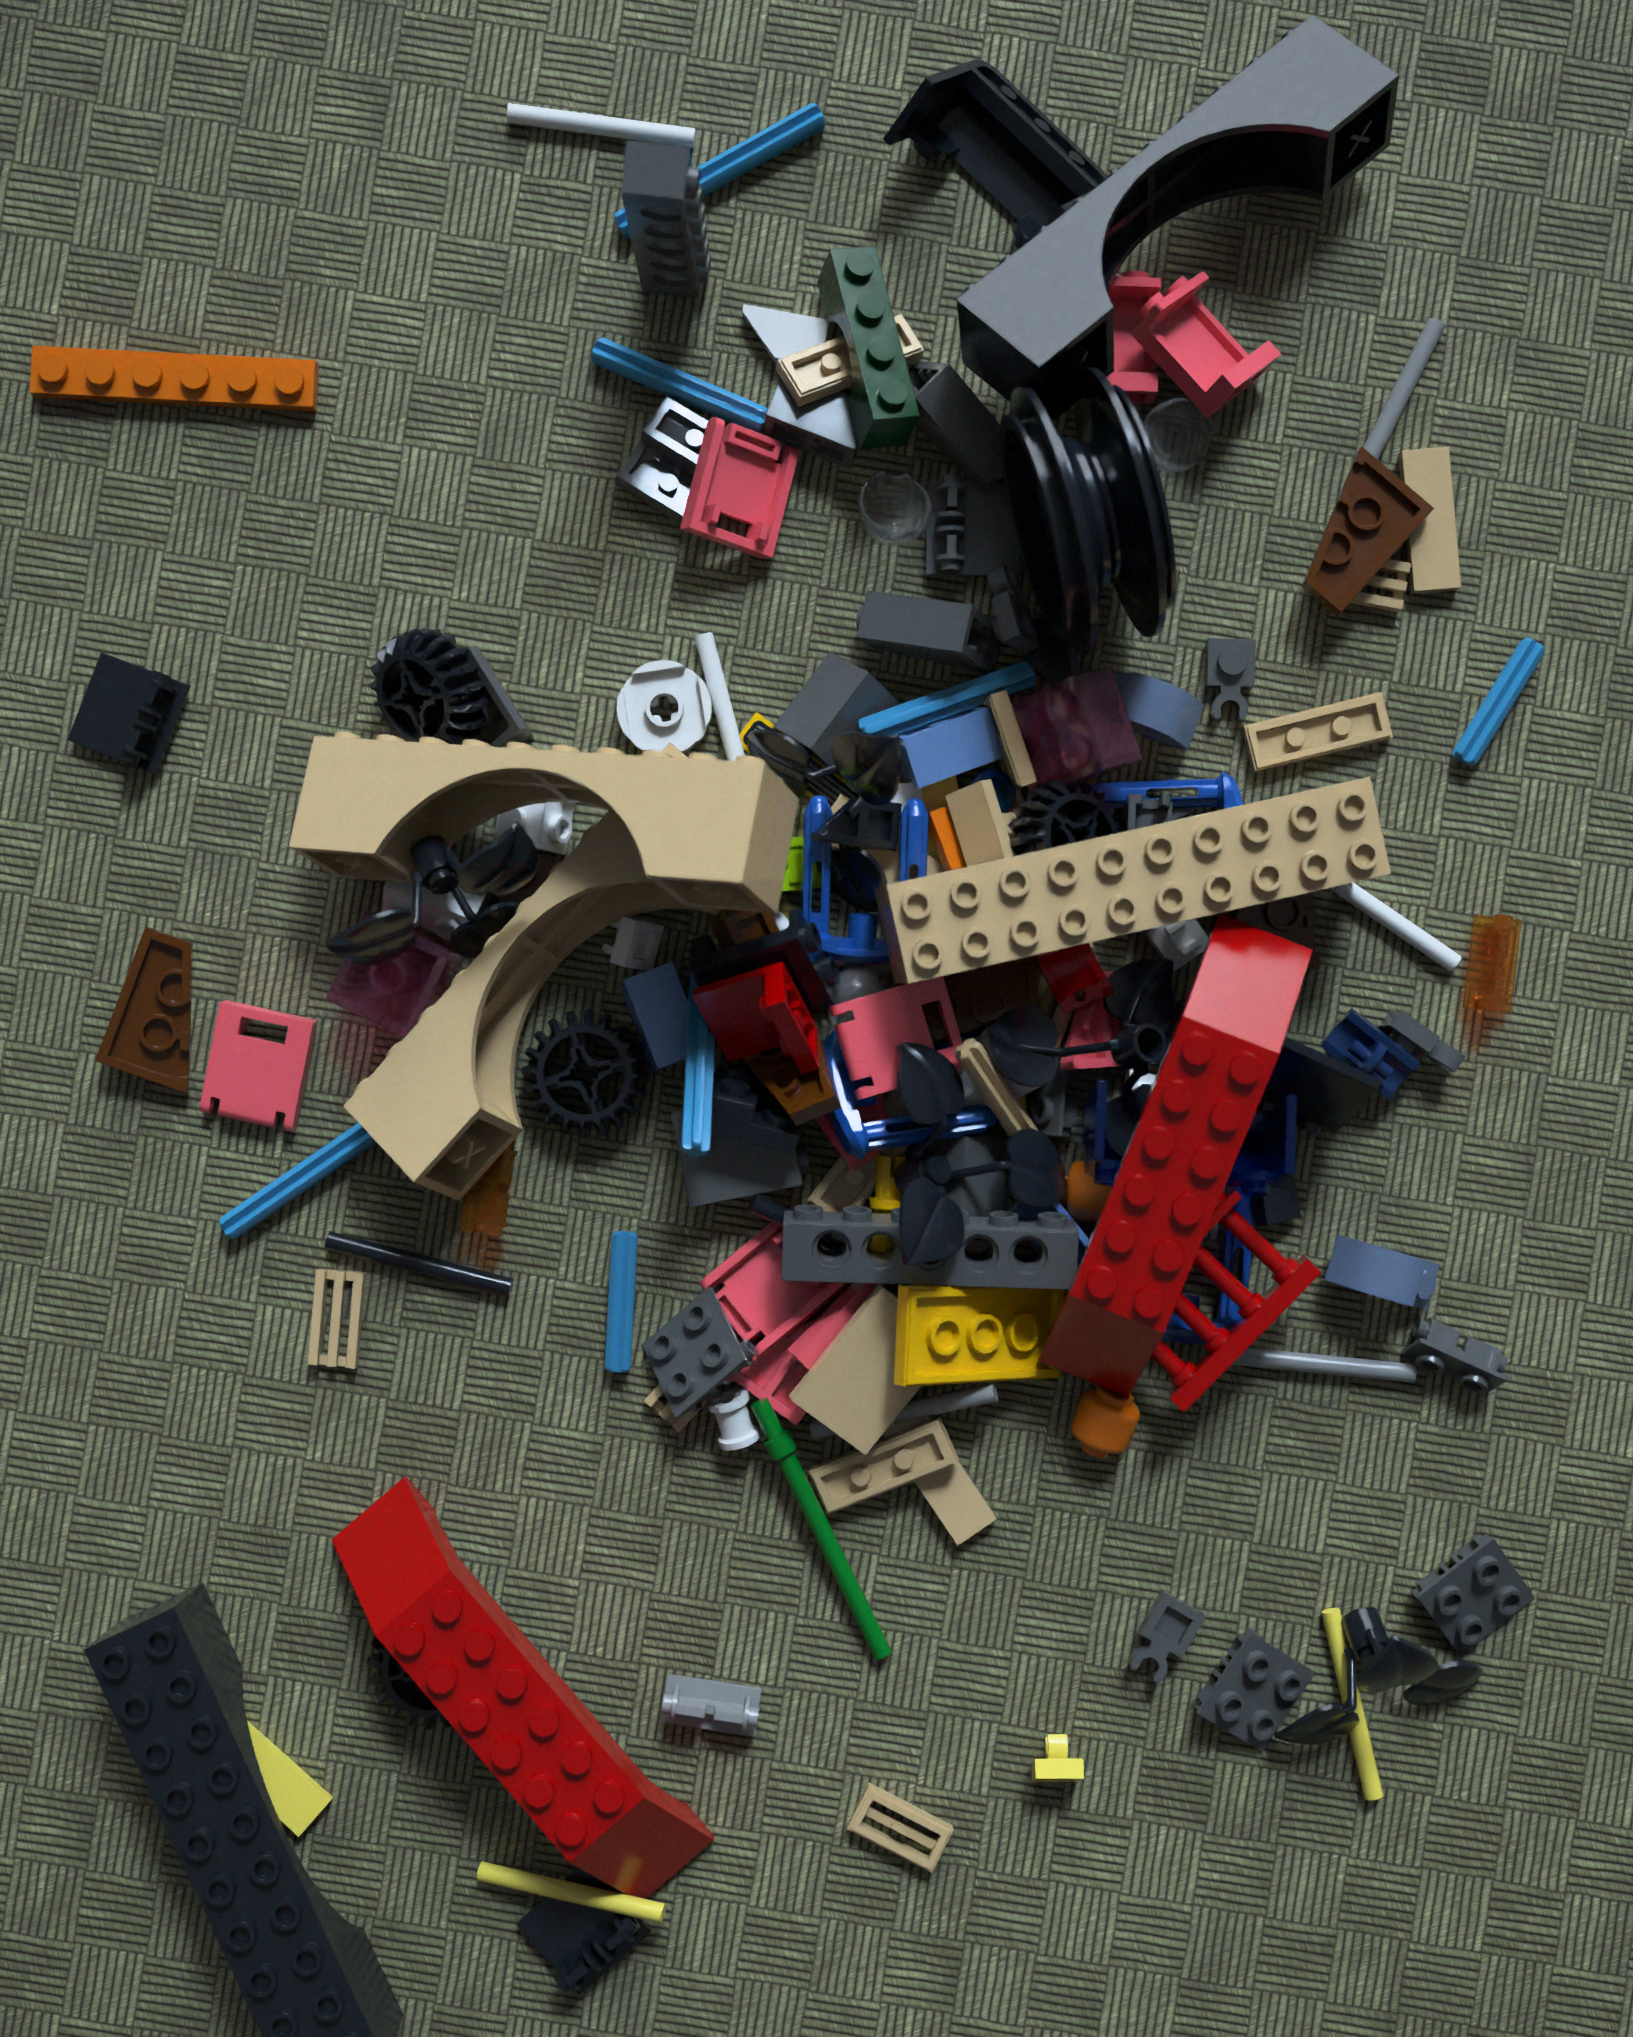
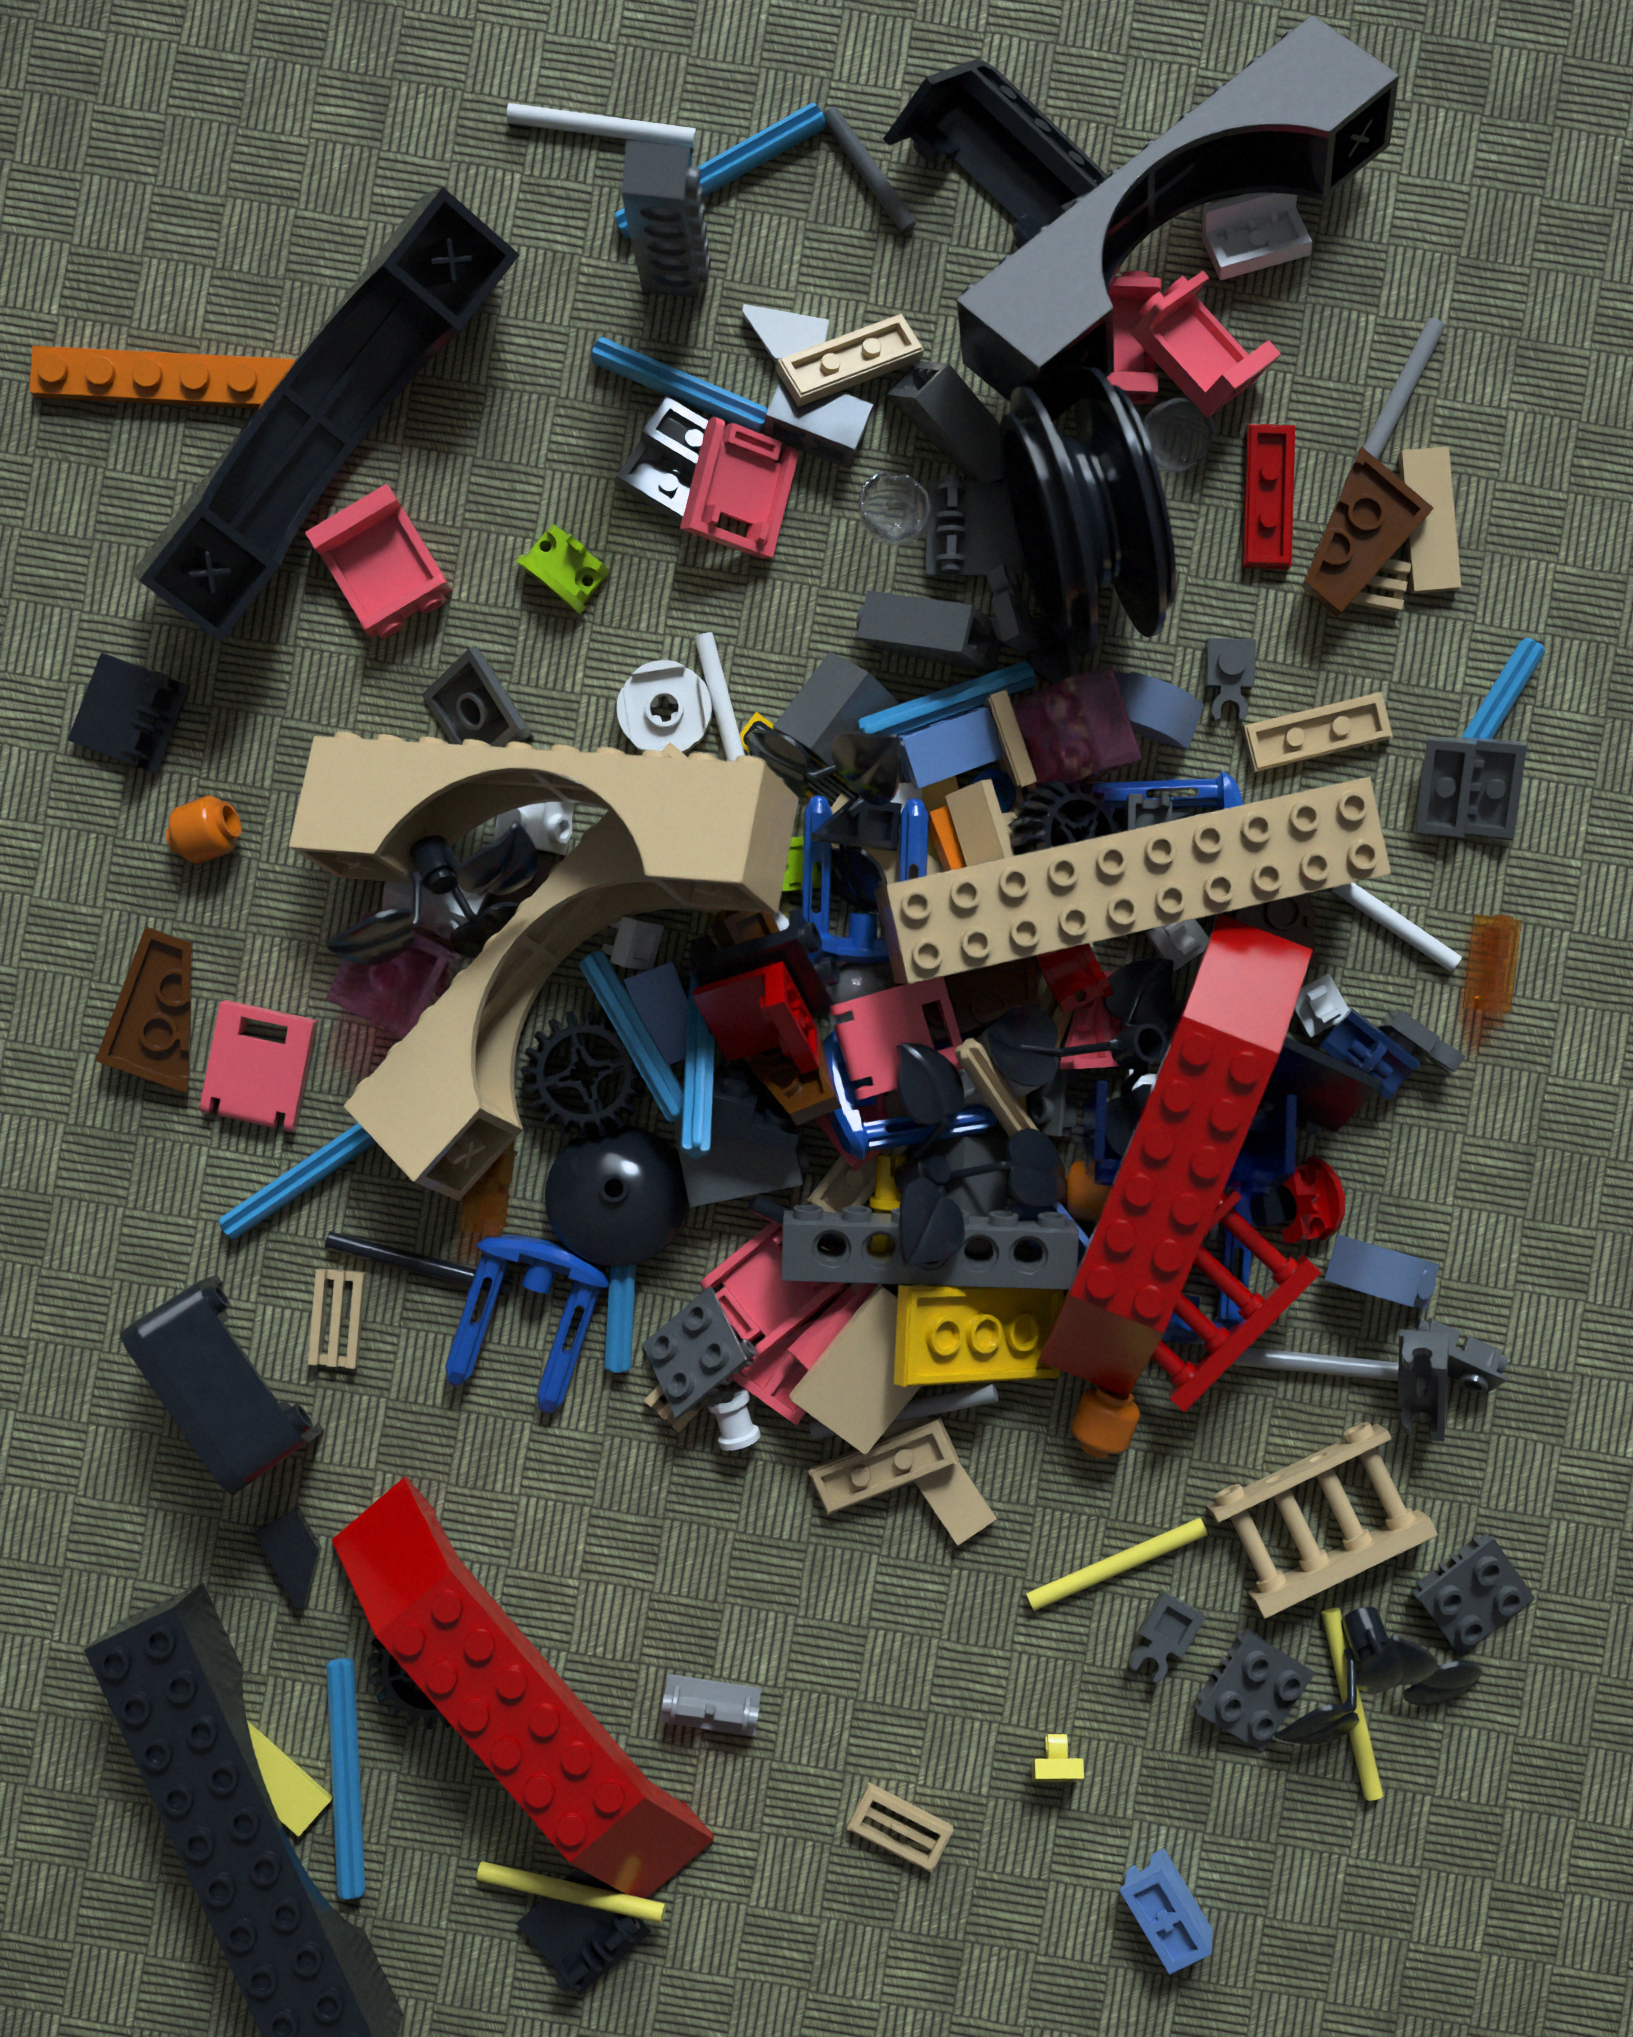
black gear [369,628,489,745] -> none
green bar [750,1398,892,1660] -> none
dark green arch [817,246,920,450] -> none
none -> black windscreen [120,1275,324,1495]
none -> black arch [131,187,520,643]
none -> orange head [166,795,242,865]
none -> black tile [254,1507,322,1610]
none -> coral panel [305,483,453,639]
none -> dark azure axle [326,1658,365,1899]
none -> blue piece [445,1234,609,1414]
none -> lime piece [515,523,610,614]
none -> black dish [545,1125,688,1267]
none -> dark azure axle [580,950,683,1122]
none -> dark grey bar [823,106,917,234]
none -> light yellow bar [1026,1517,1208,1611]
none -> medium blue hinge [1120,1848,1213,1975]
none -> white bracket [1202,193,1312,281]
none -> tan fence [1207,1422,1438,1619]
none -> red tile [1242,424,1296,570]
none -> red piece [1273,1156,1345,1243]
none -> white tile [1293,974,1349,1038]
none -> dark grey hinge [1398,1329,1449,1441]
none -> dark grey slope [1416,737,1528,839]

